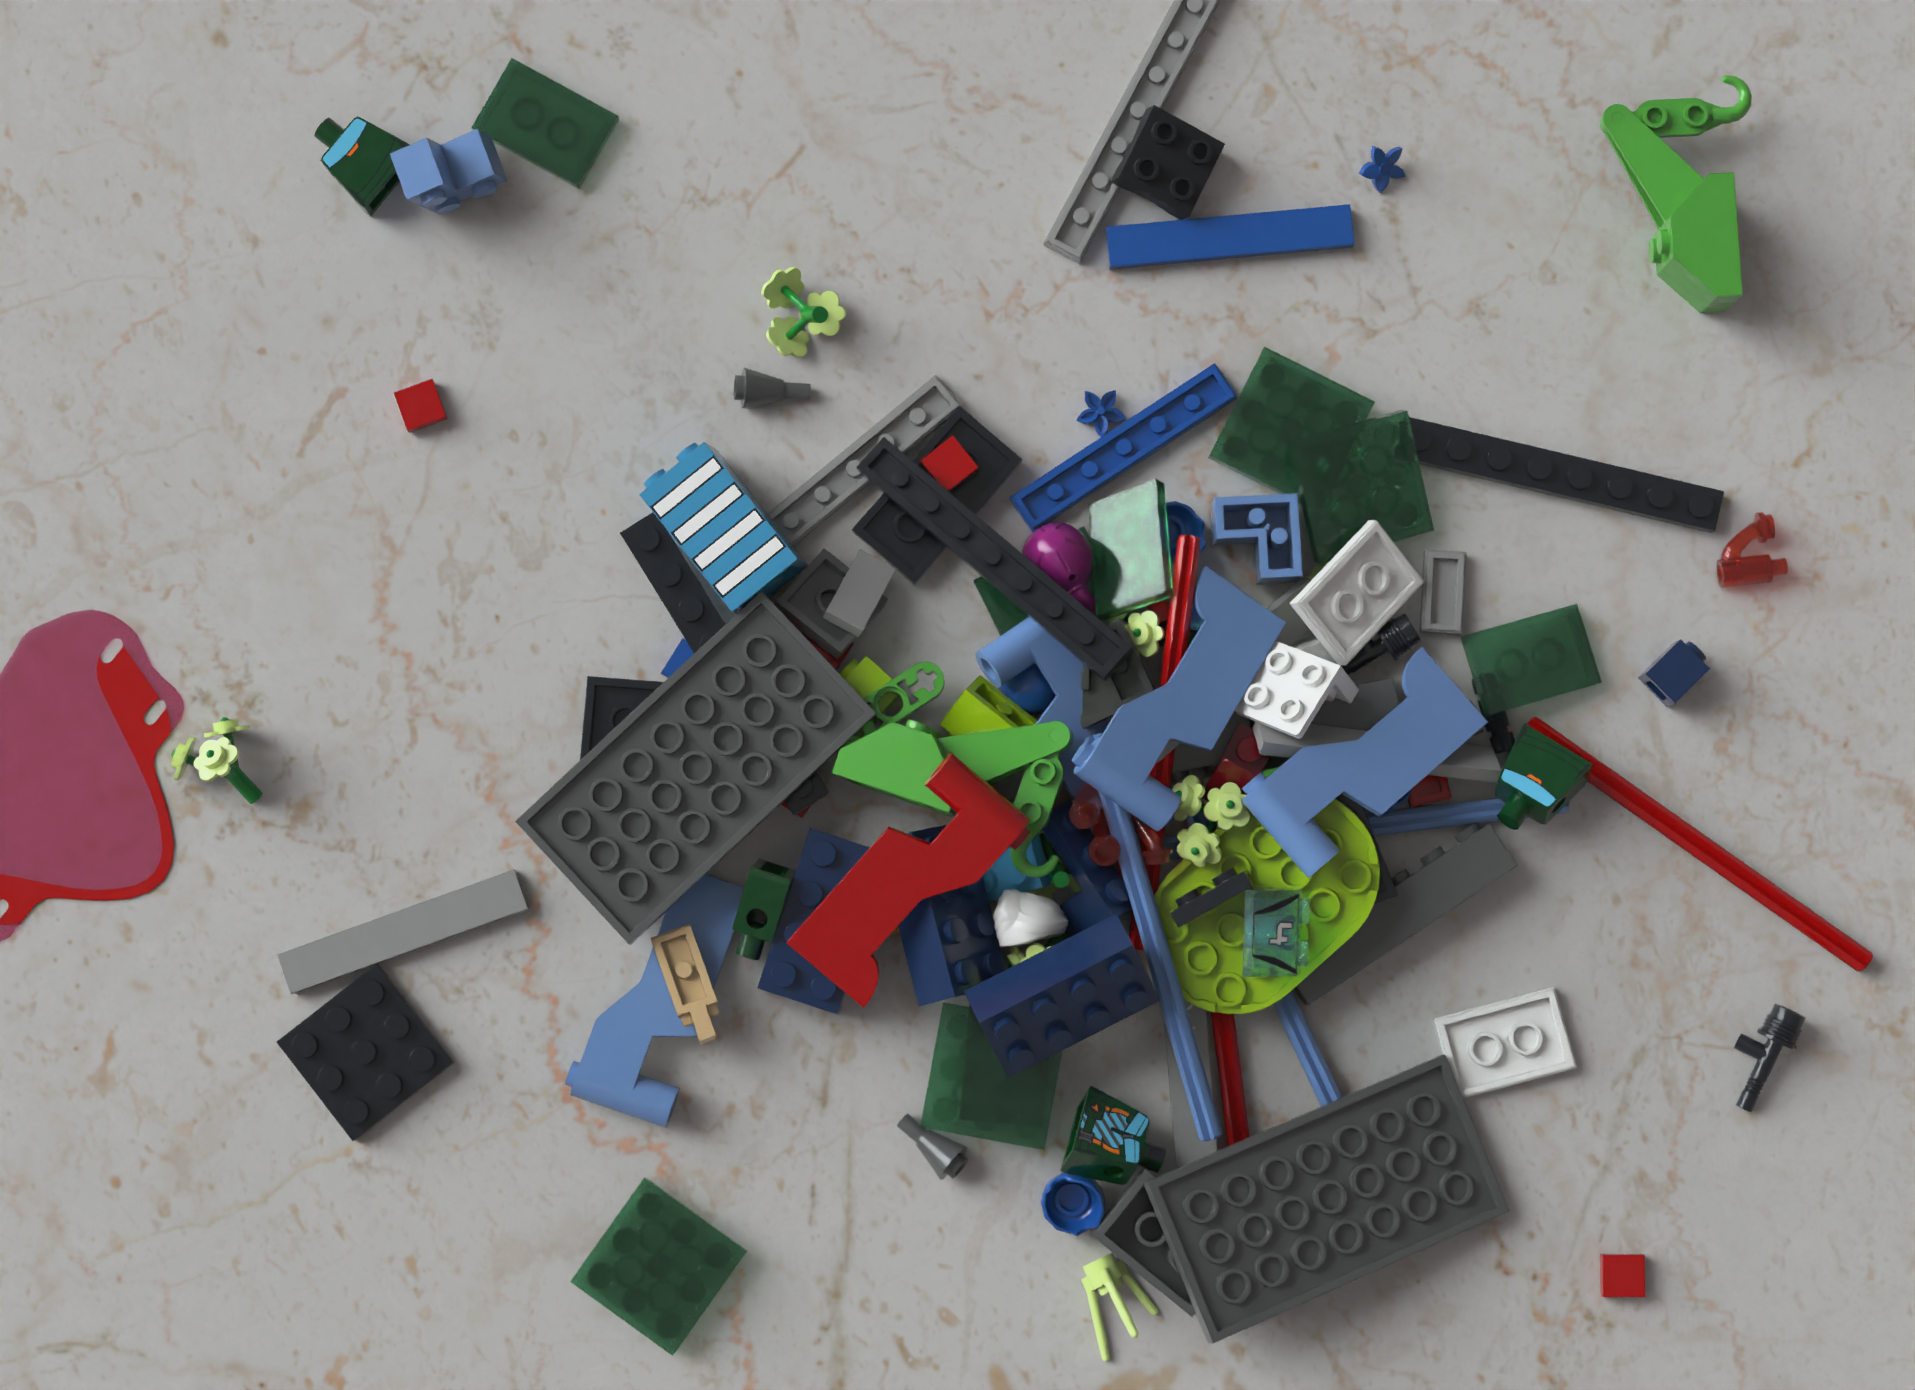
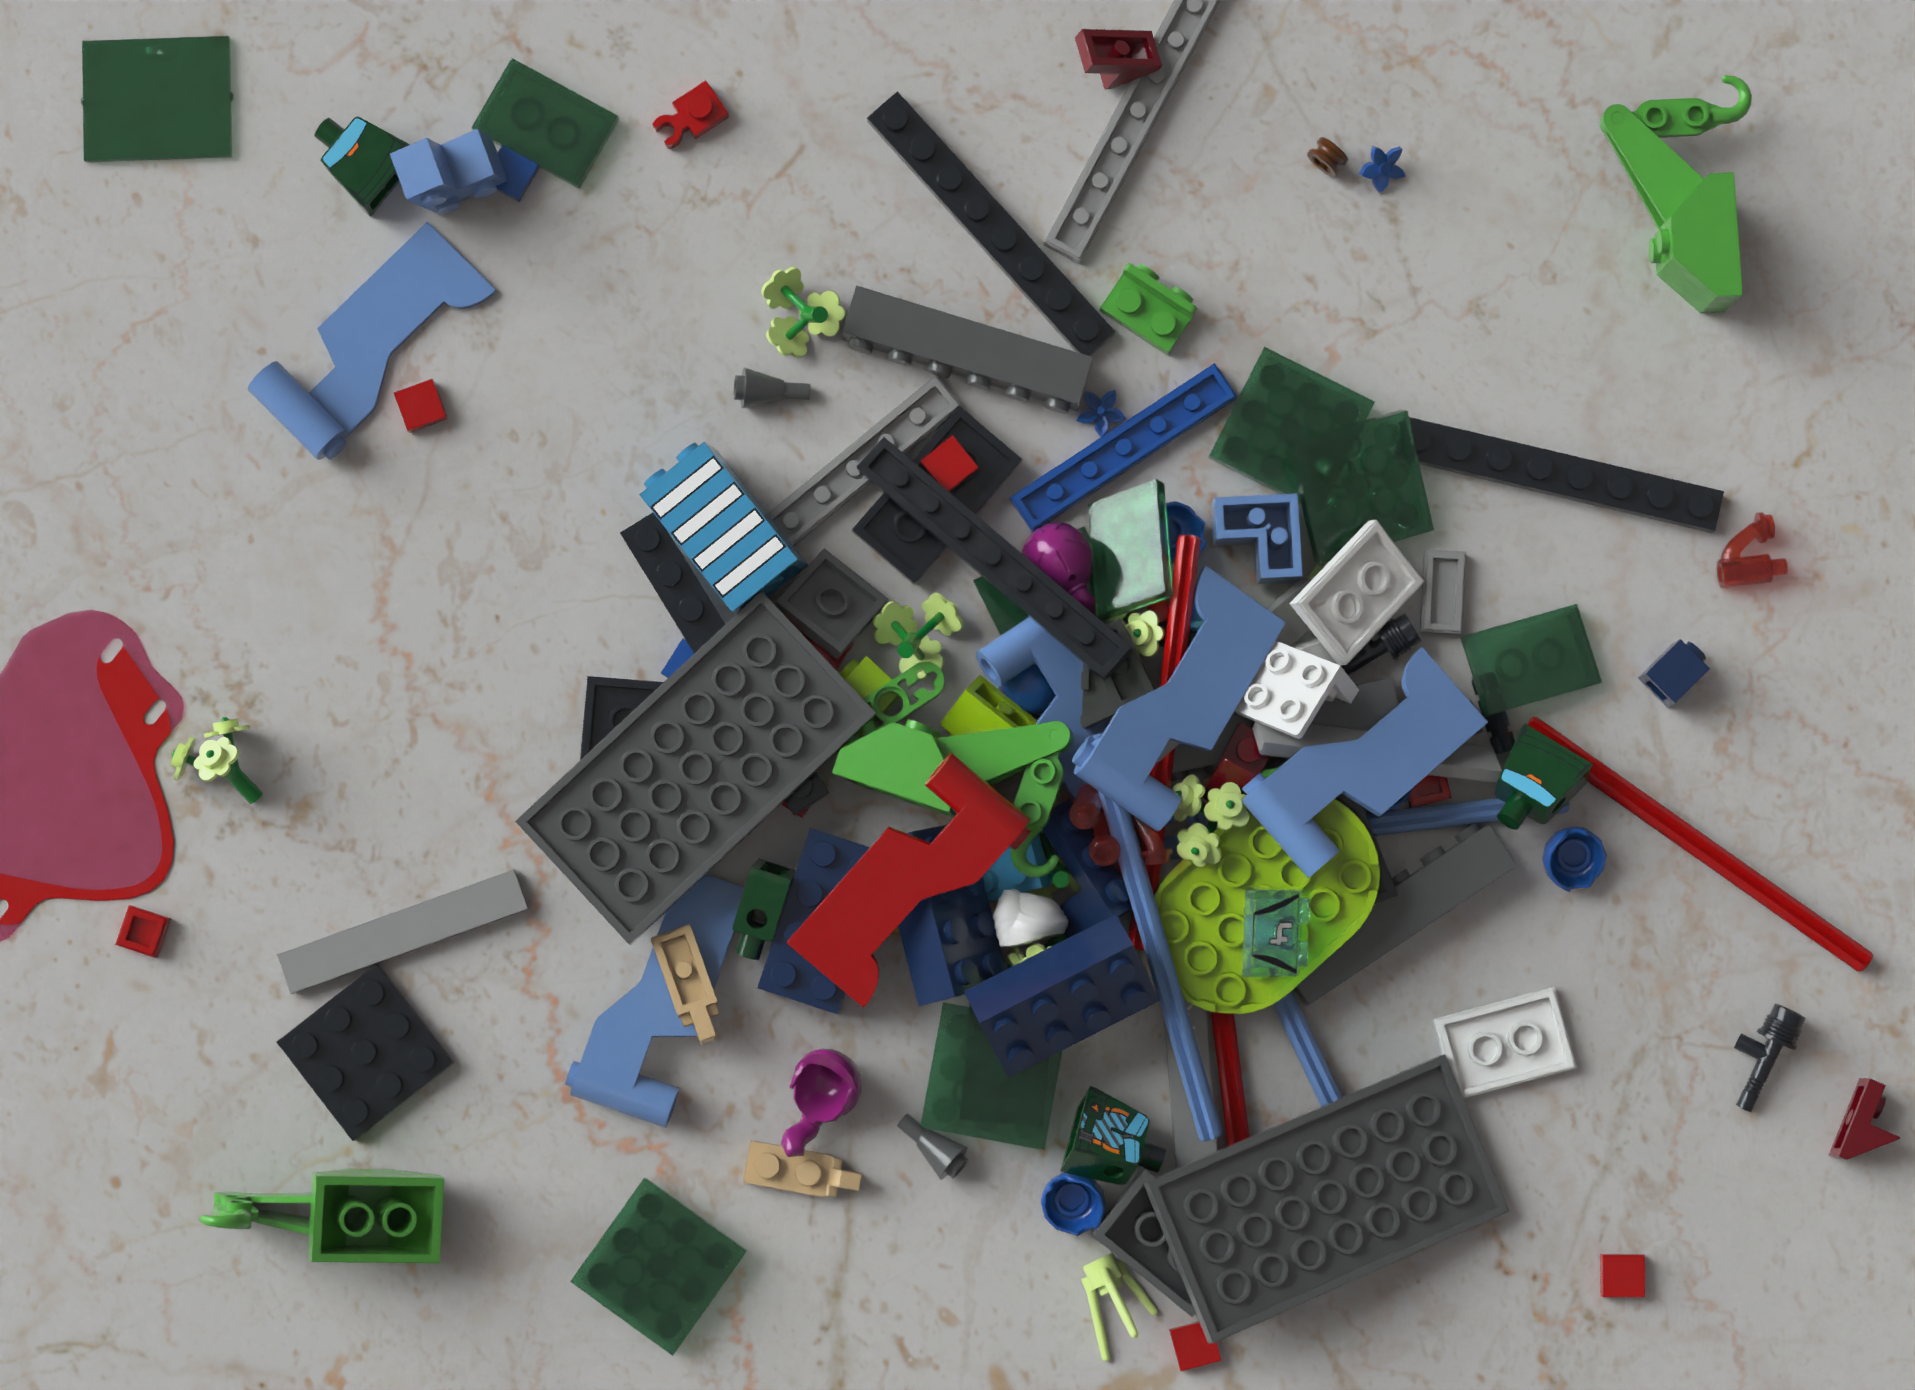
light grey tile [823,549,896,637] -> none
blue tile [1105,204,1354,270] -> none
black brick [1110,105,1225,220] -> none
black plate [1170,867,1255,928] -> none
none -> clear green piece [81,36,234,162]
none -> red tile [115,905,171,958]
none -> bright green slope [199,1168,444,1263]
none -> medium blue door [248,222,497,460]
none -> blue tile [496,145,540,203]
none -> red plate [652,80,729,149]
none -> tan hinge [743,1140,862,1197]
none -> magenta piece [781,1049,861,1157]
none -> dark grey brick [842,285,1093,414]
none -> black plate [867,91,1115,356]
none -> yellowish green plant [872,593,963,680]
none -> dark red slope [1075,29,1162,90]
none -> bright green bracket [1099,263,1197,356]
none -> red tile [1169,1321,1222,1371]
none -> reddish brown bush [1307,137,1348,177]
none -> blue hair [1542,827,1607,892]
none -> dark red slope [1829,1078,1900,1160]

